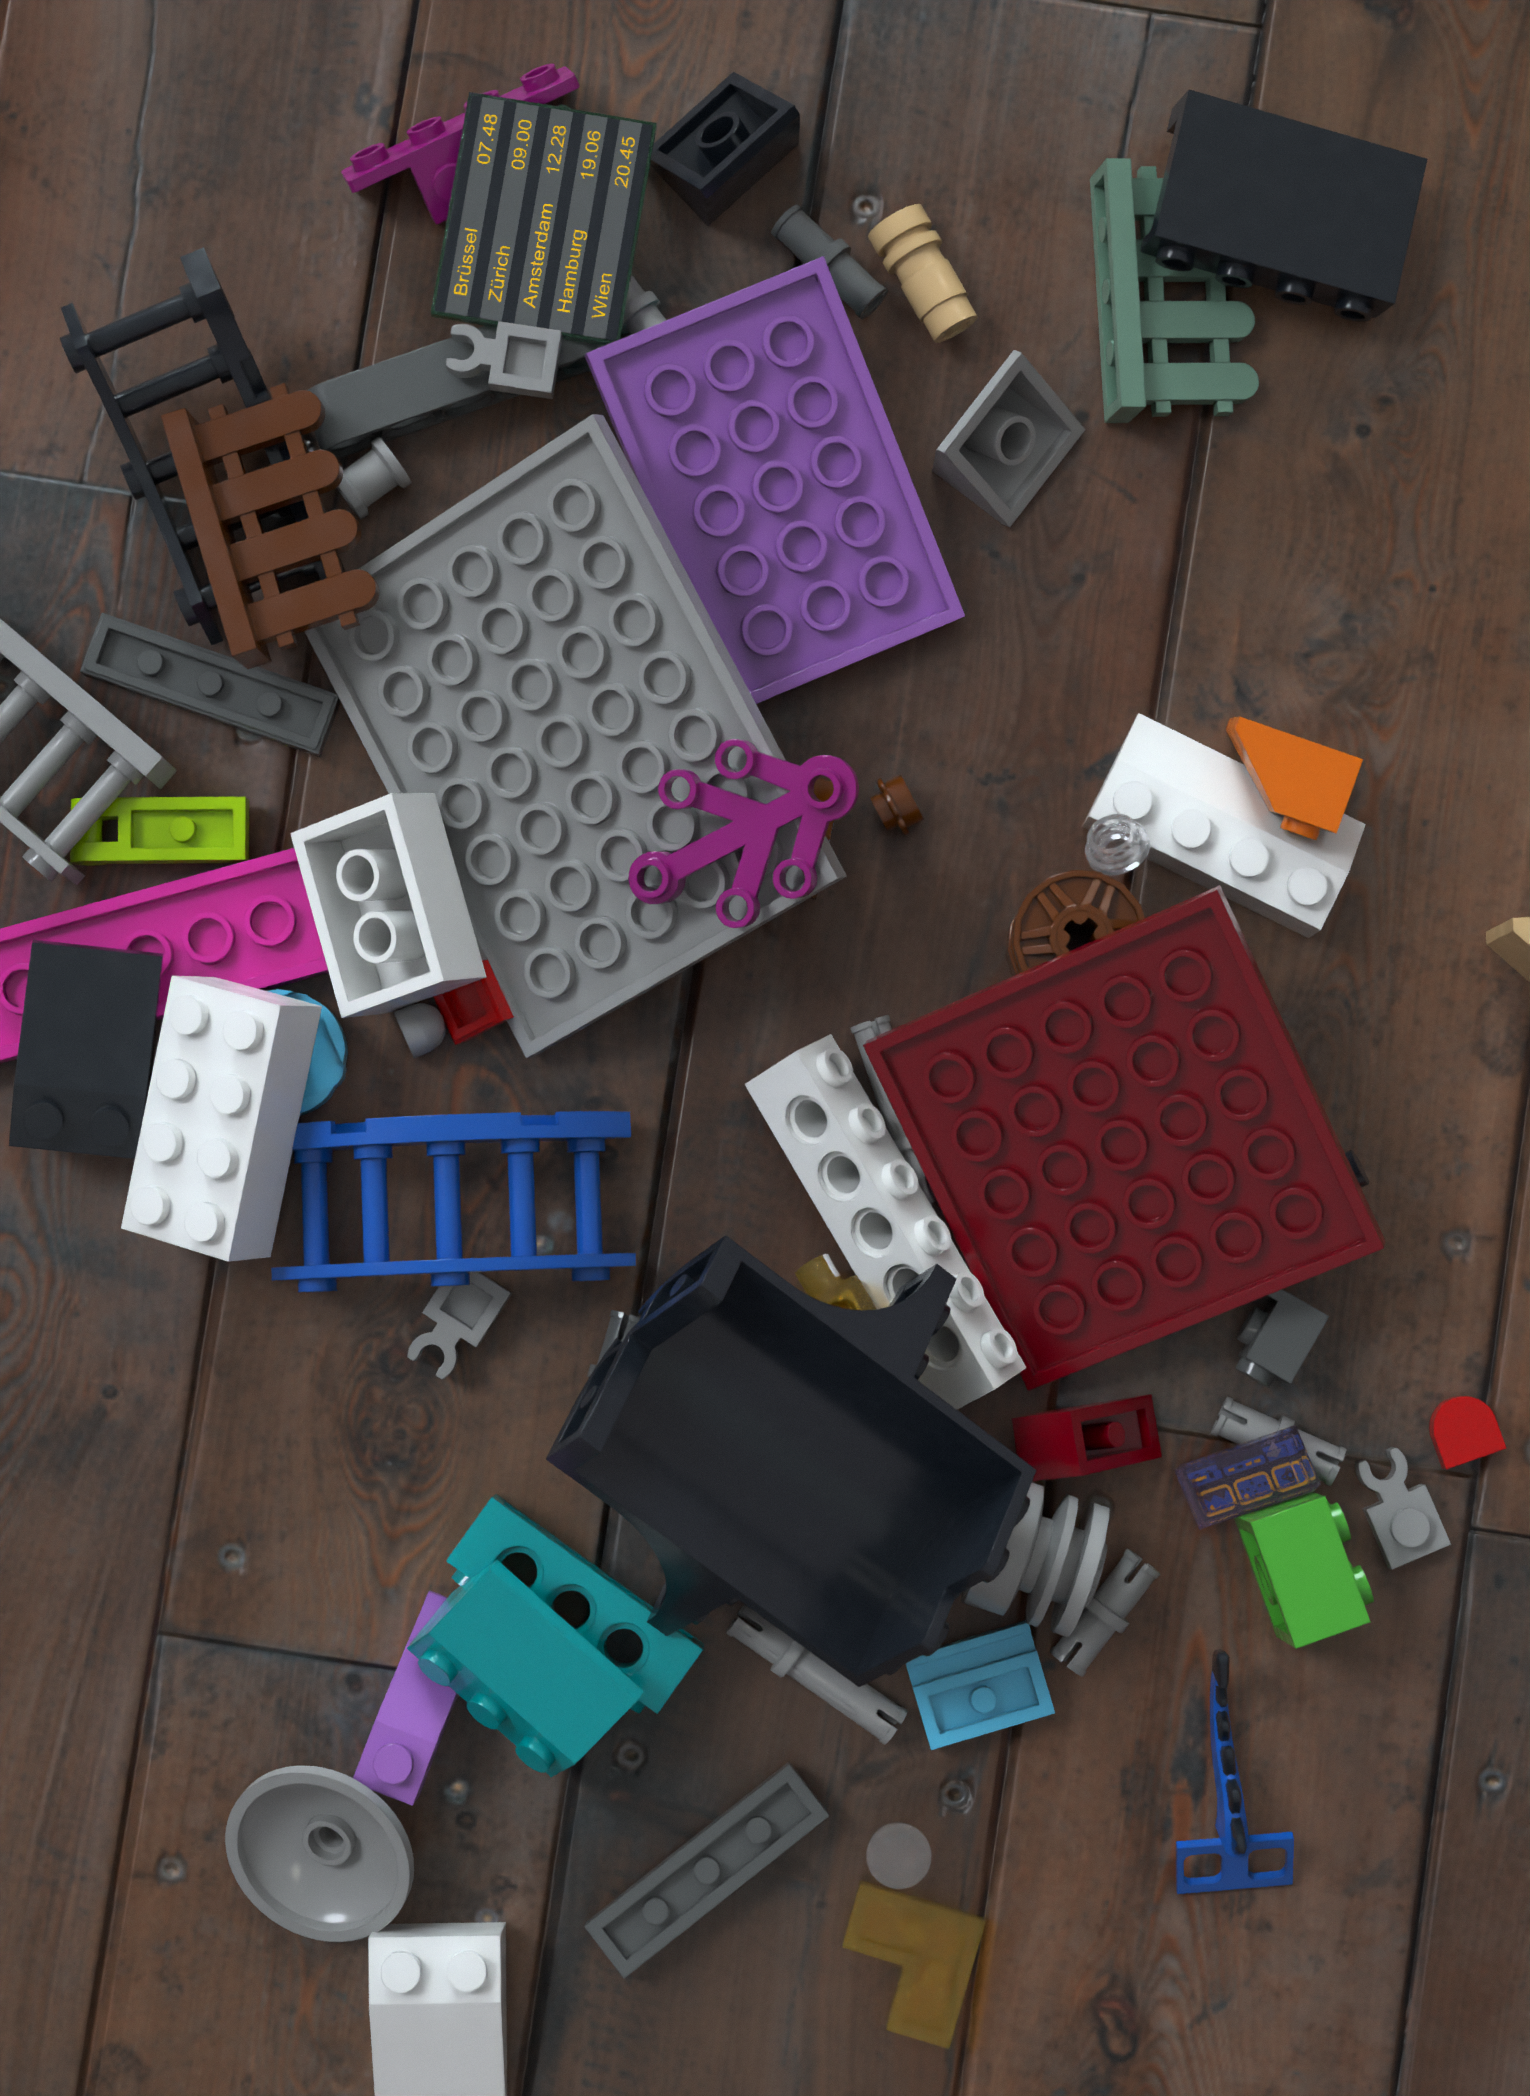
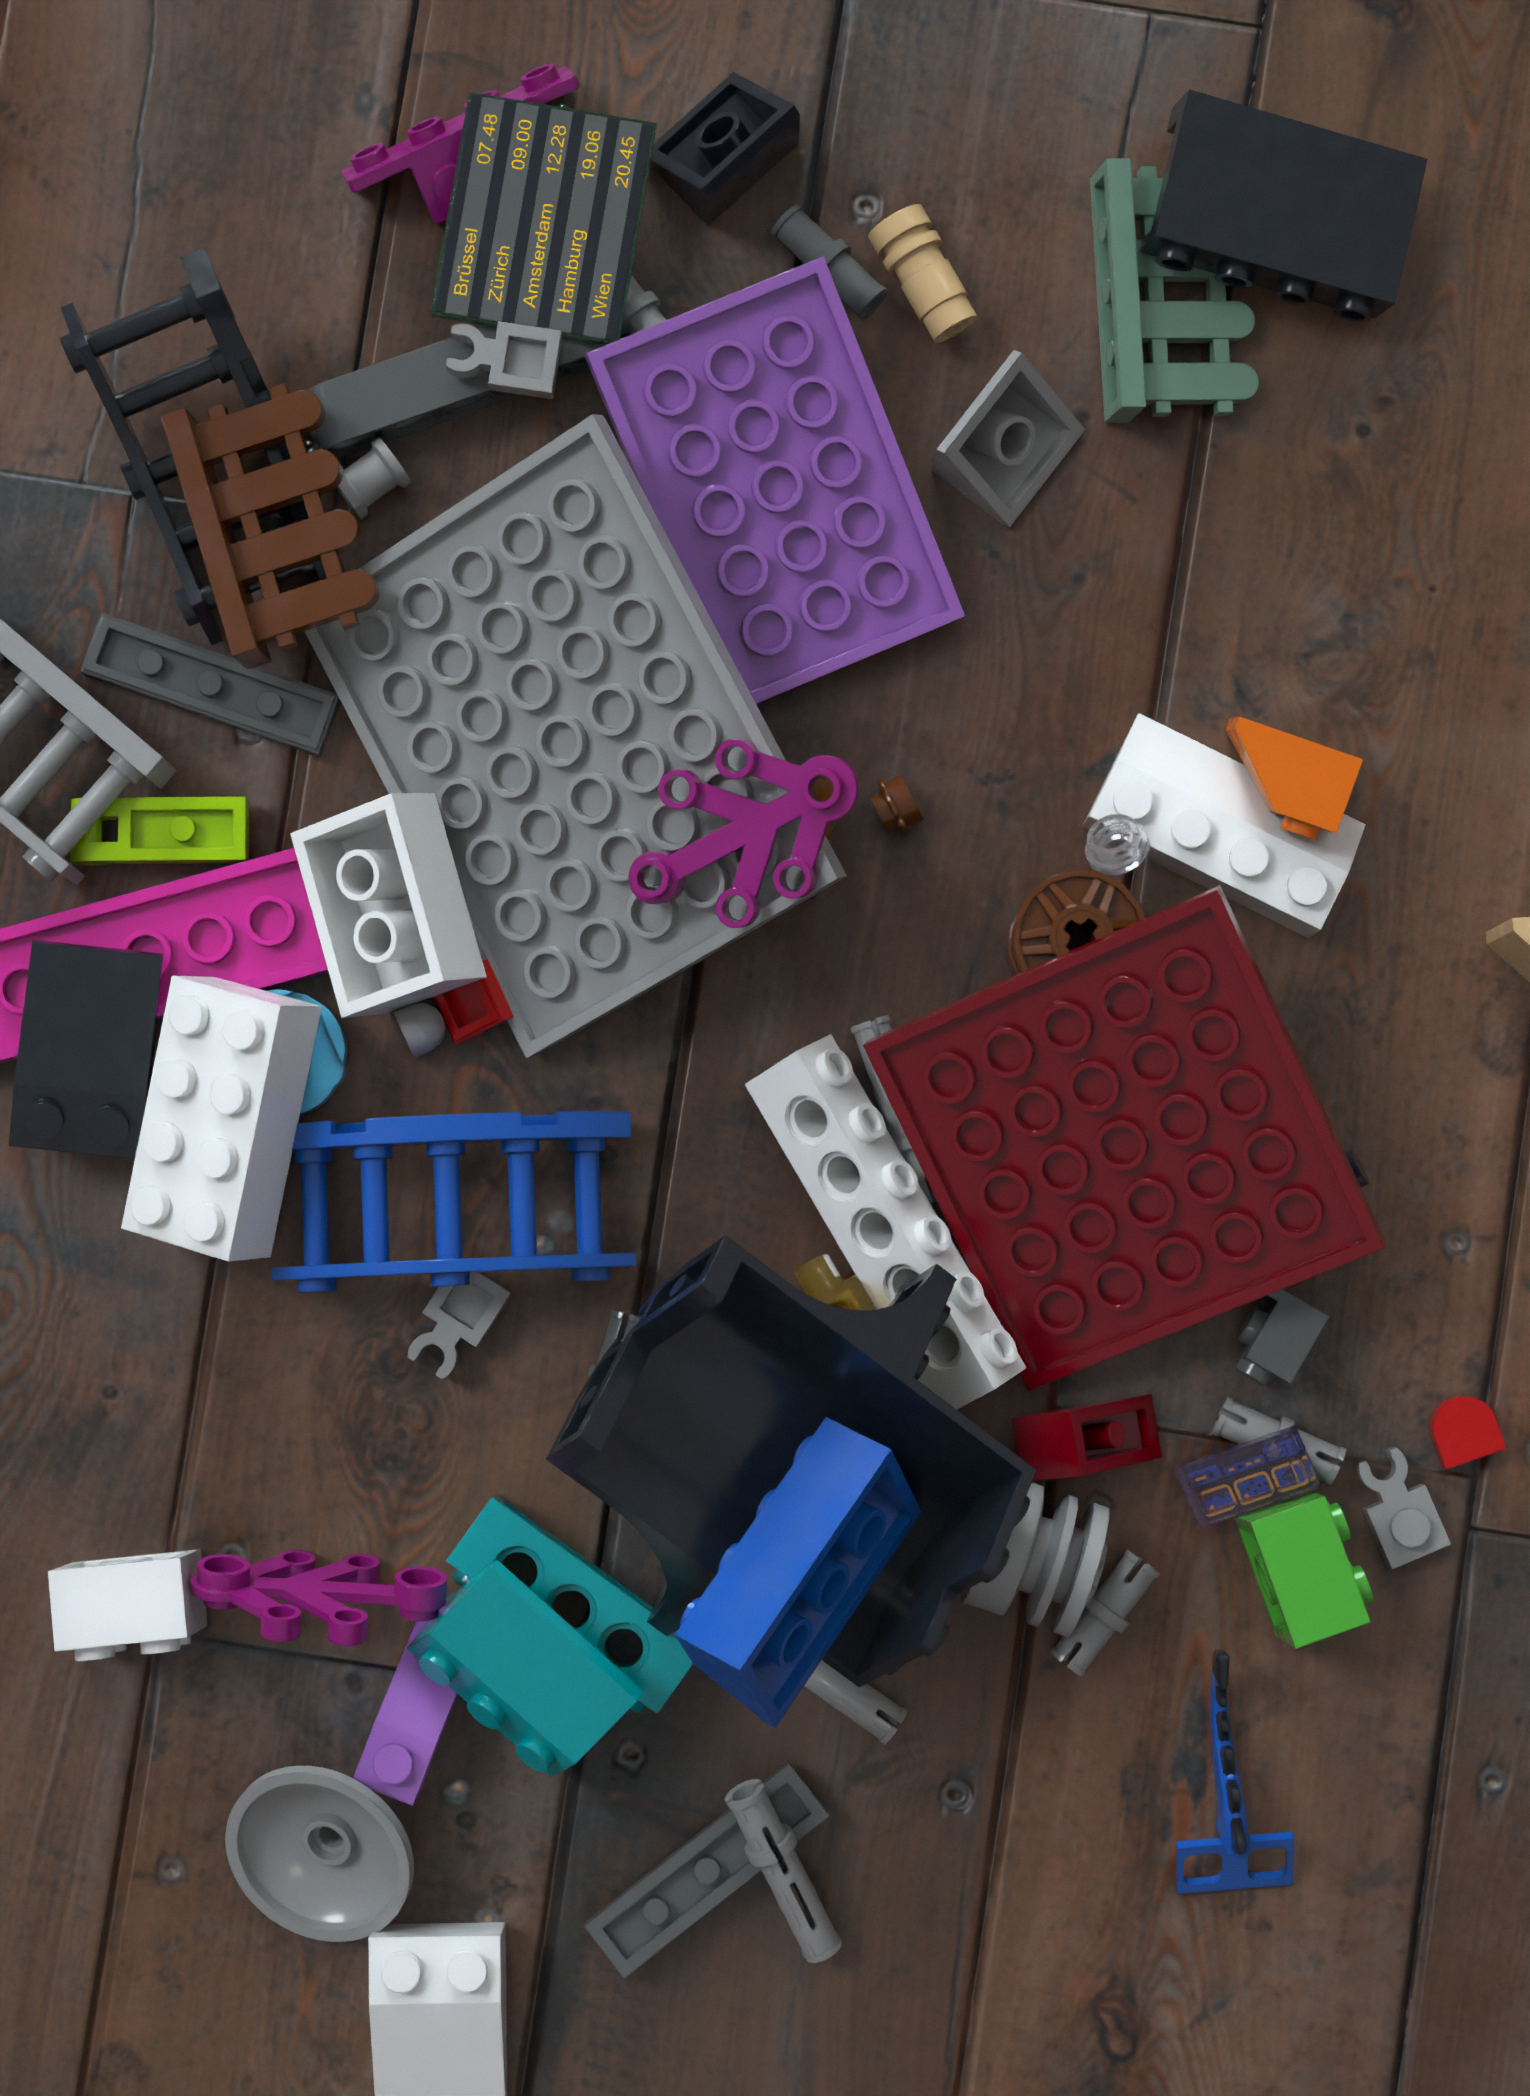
clear yellow plate [842,1880,985,2049] -> none
clear plate [866,1822,931,1889] -> none
medium azure plate [906,1620,1055,1750] -> none
none -> white brick [48,1549,208,1661]
none -> magenta plant [190,1550,447,1646]
none -> blue slope [675,1417,921,1728]
none -> light grey pin [725,1779,842,1963]

